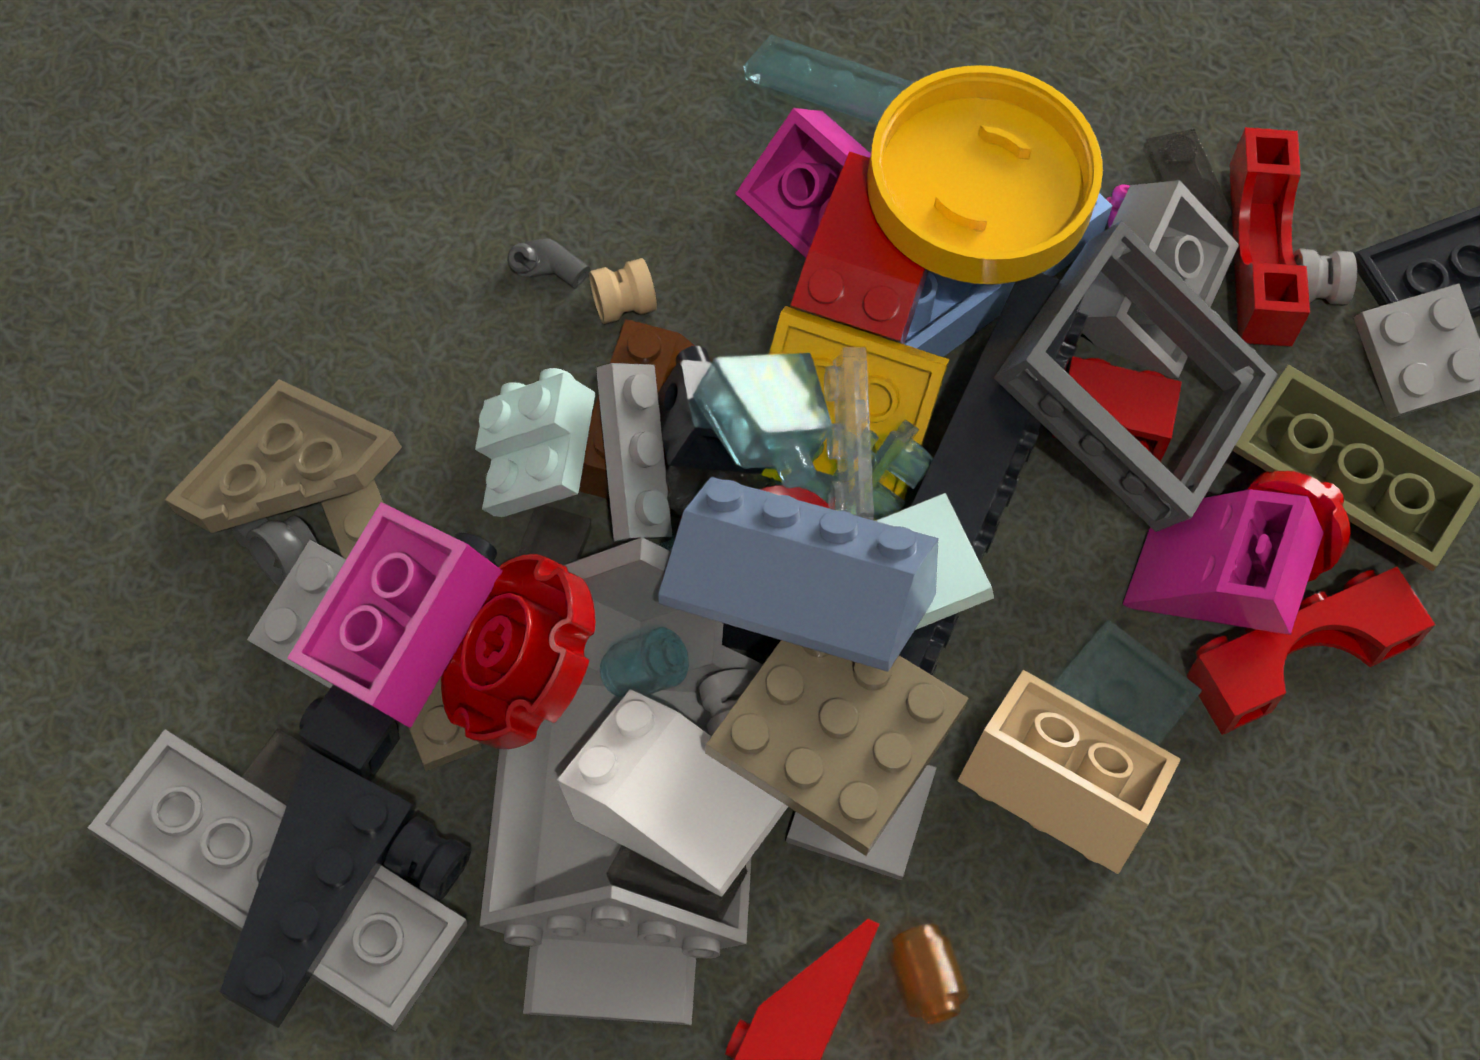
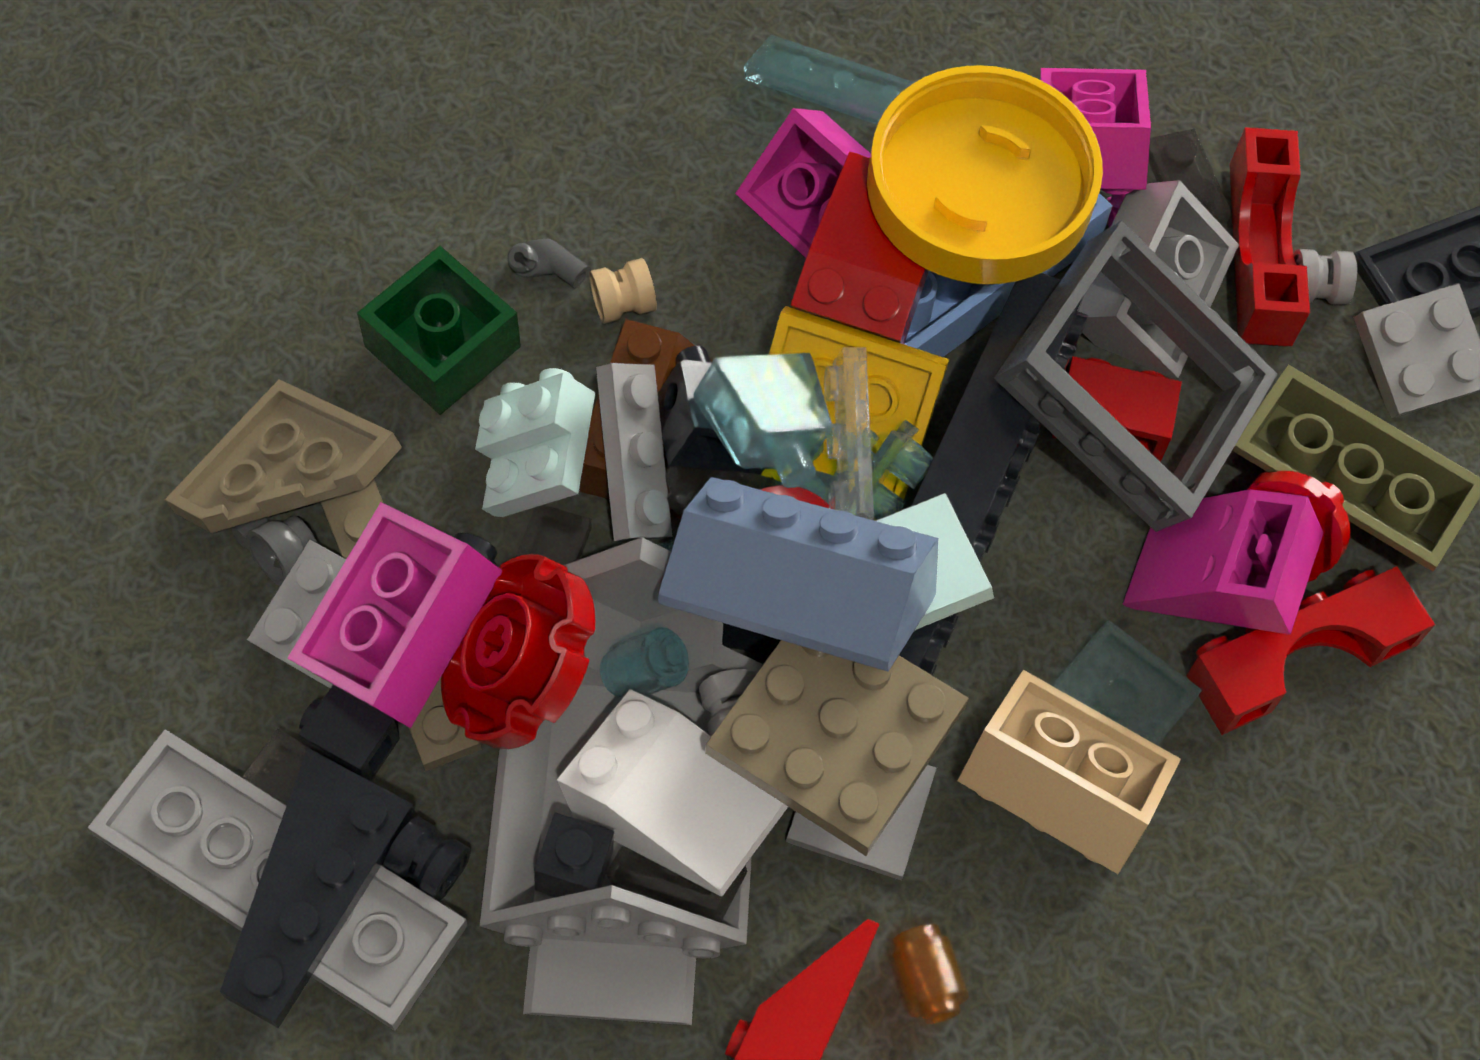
none -> dark green brick [357,246,521,415]
none -> black brick [534,812,615,897]
none -> dark pink slope [1040,68,1151,195]

